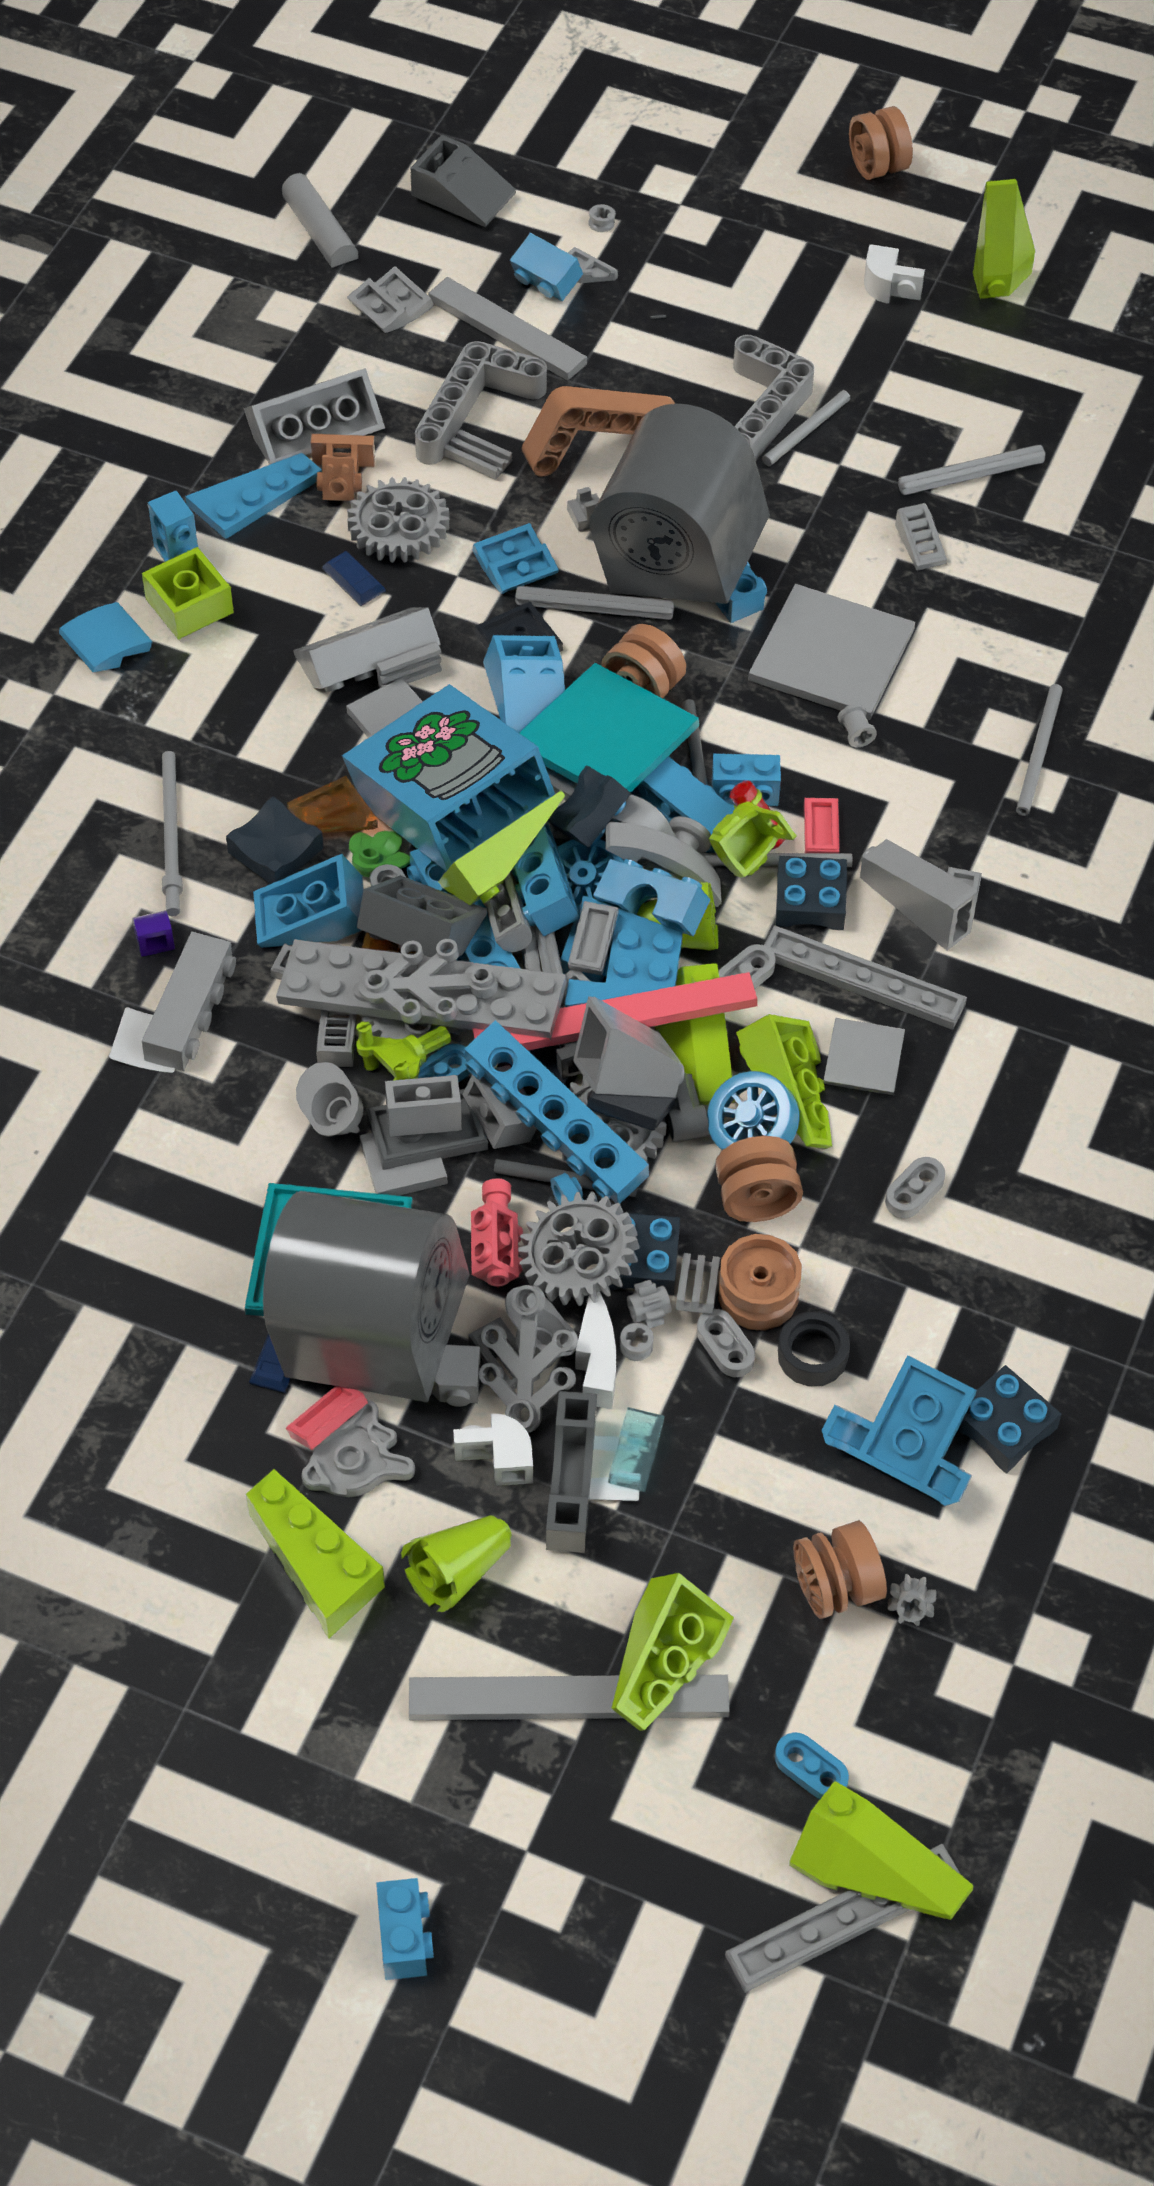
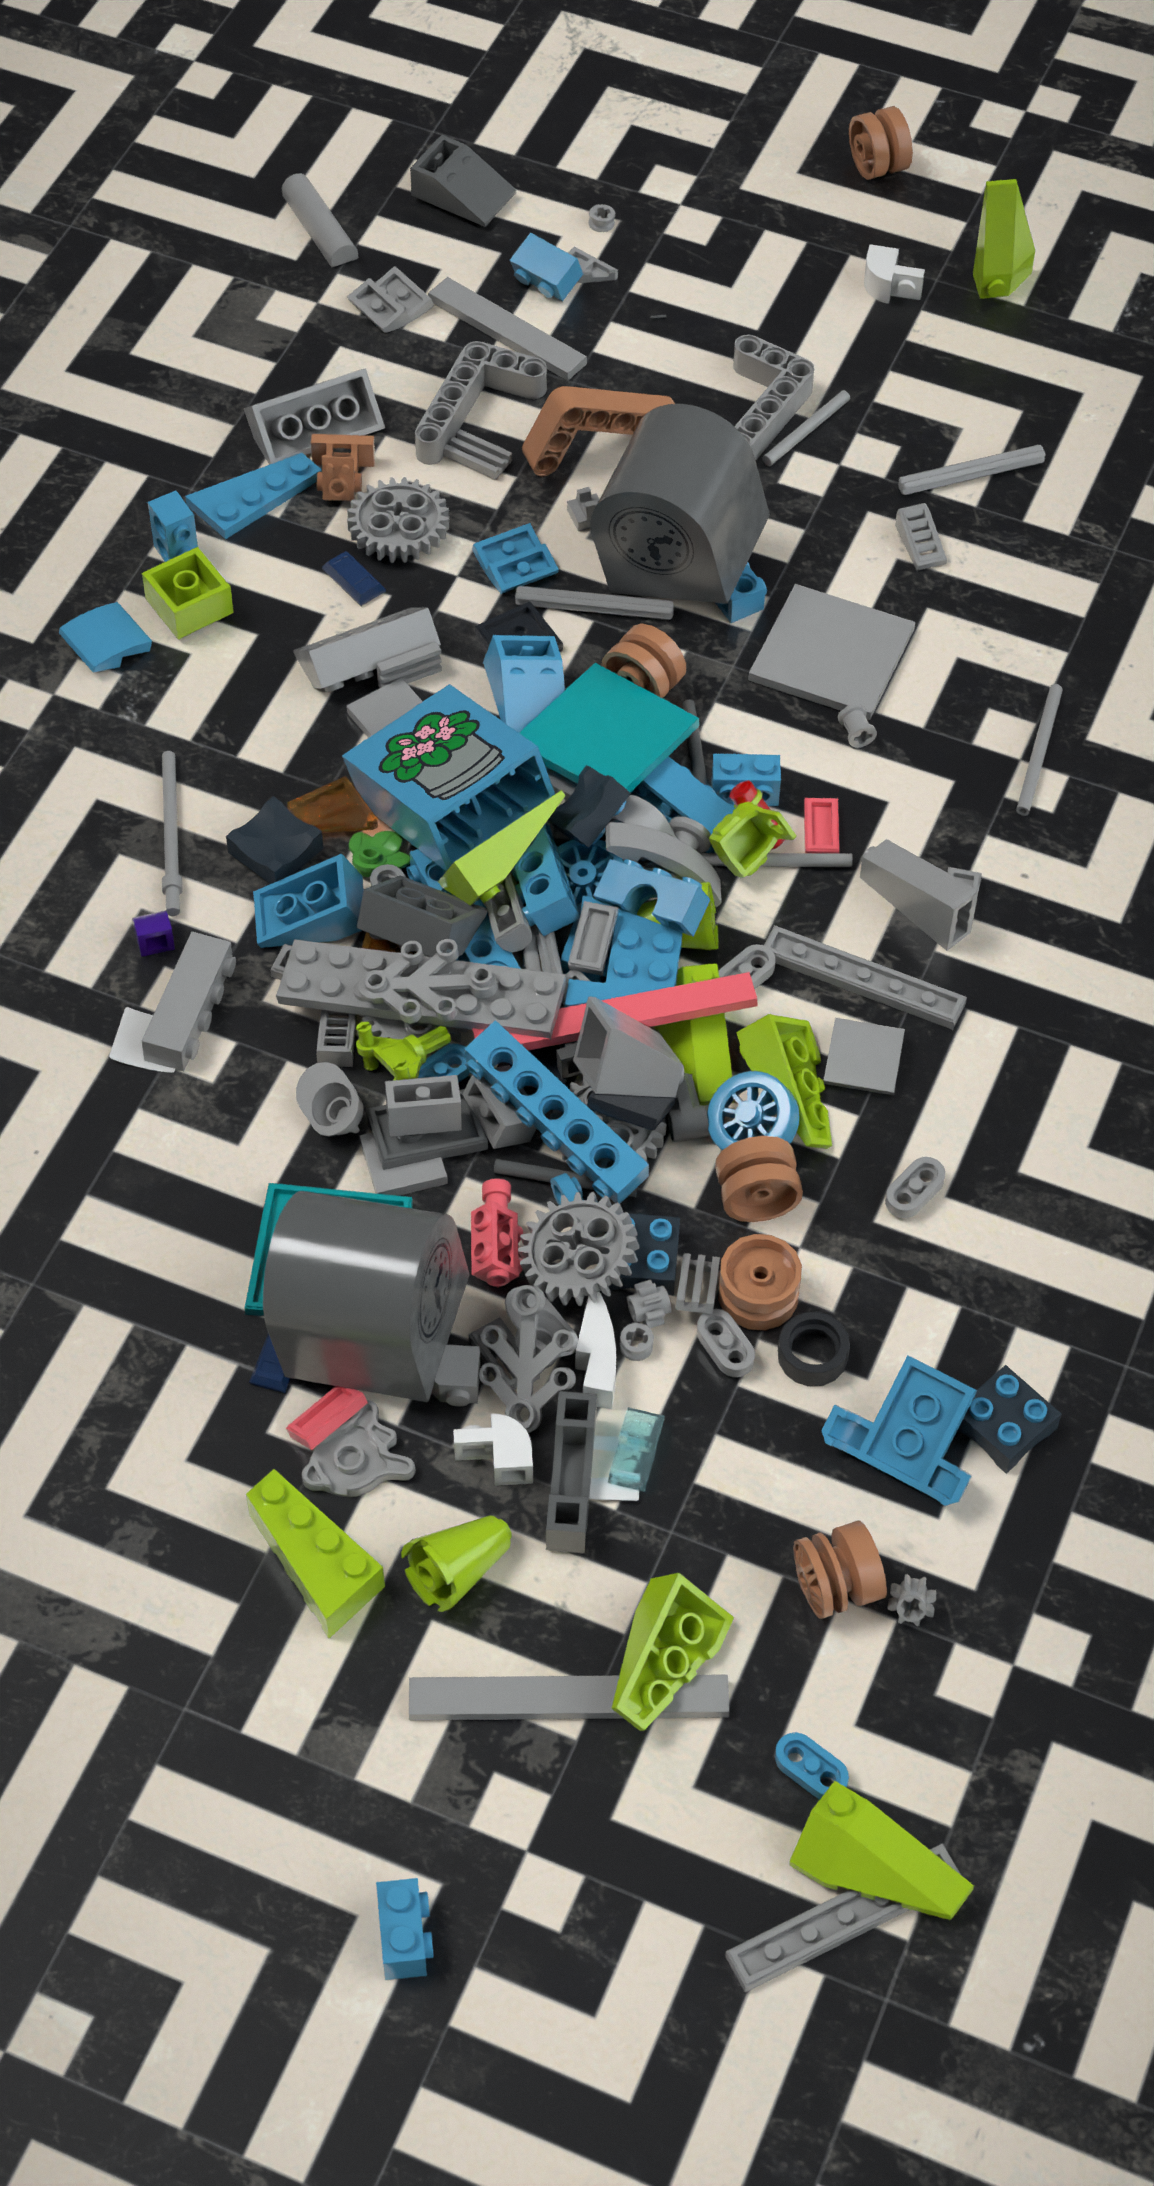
black brick [775,856,847,930] -> none

